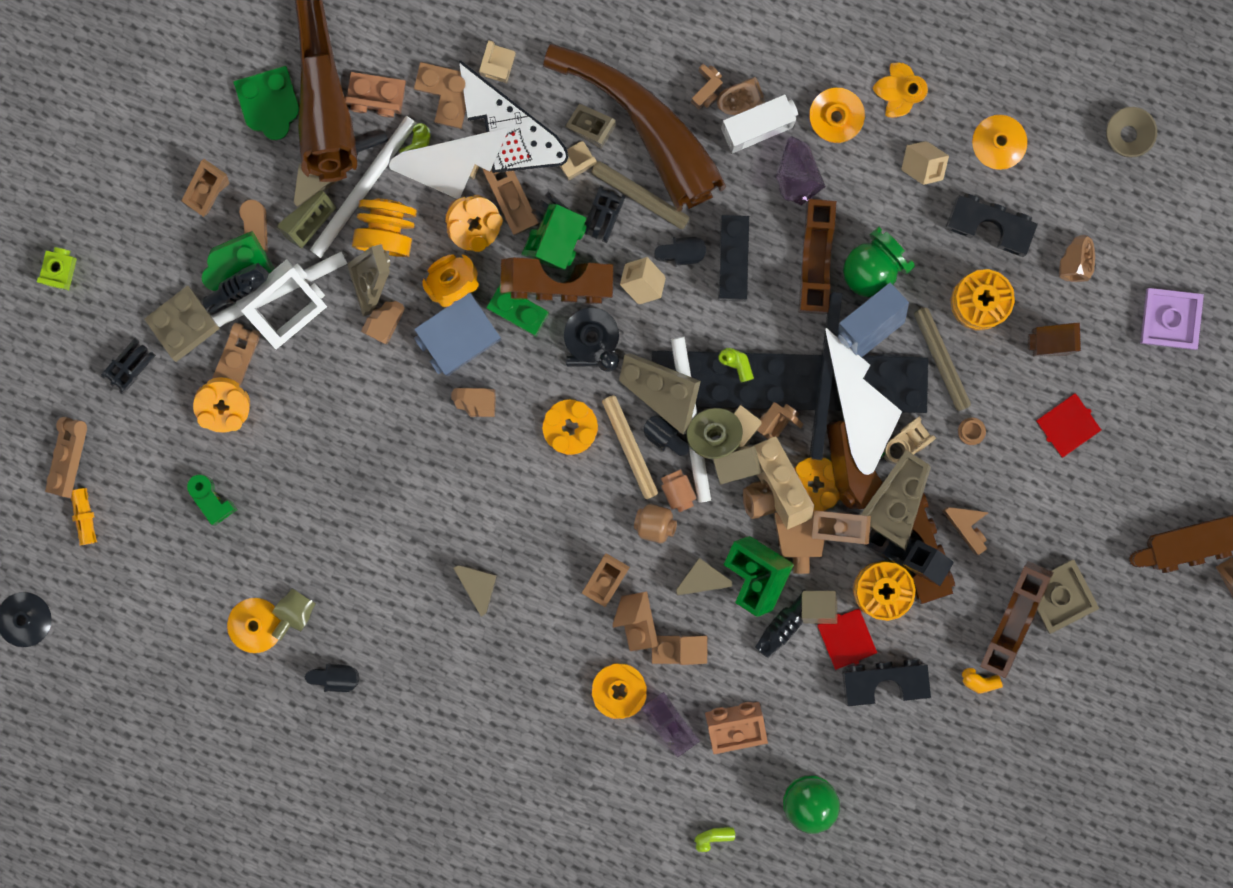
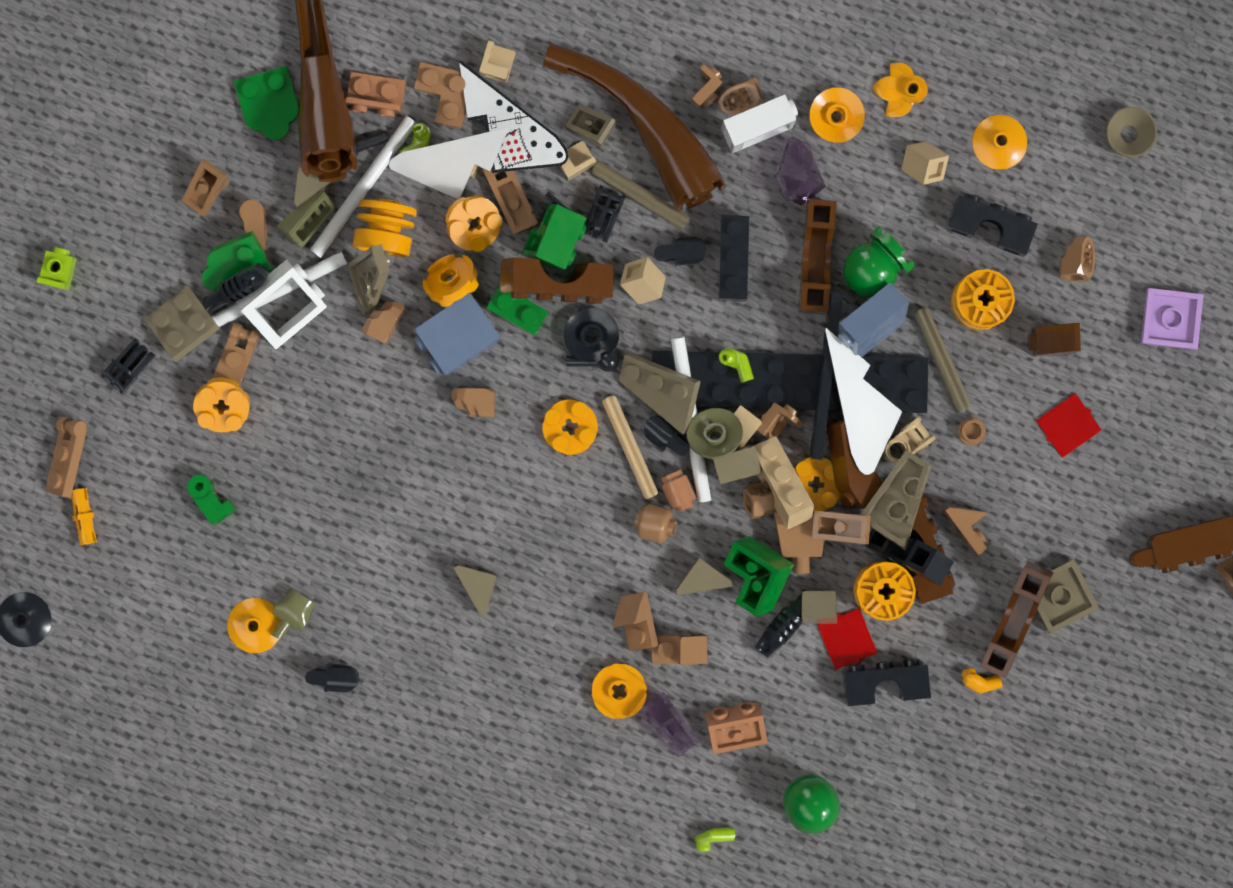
medium nougat slope [582,553,630,607] -> none

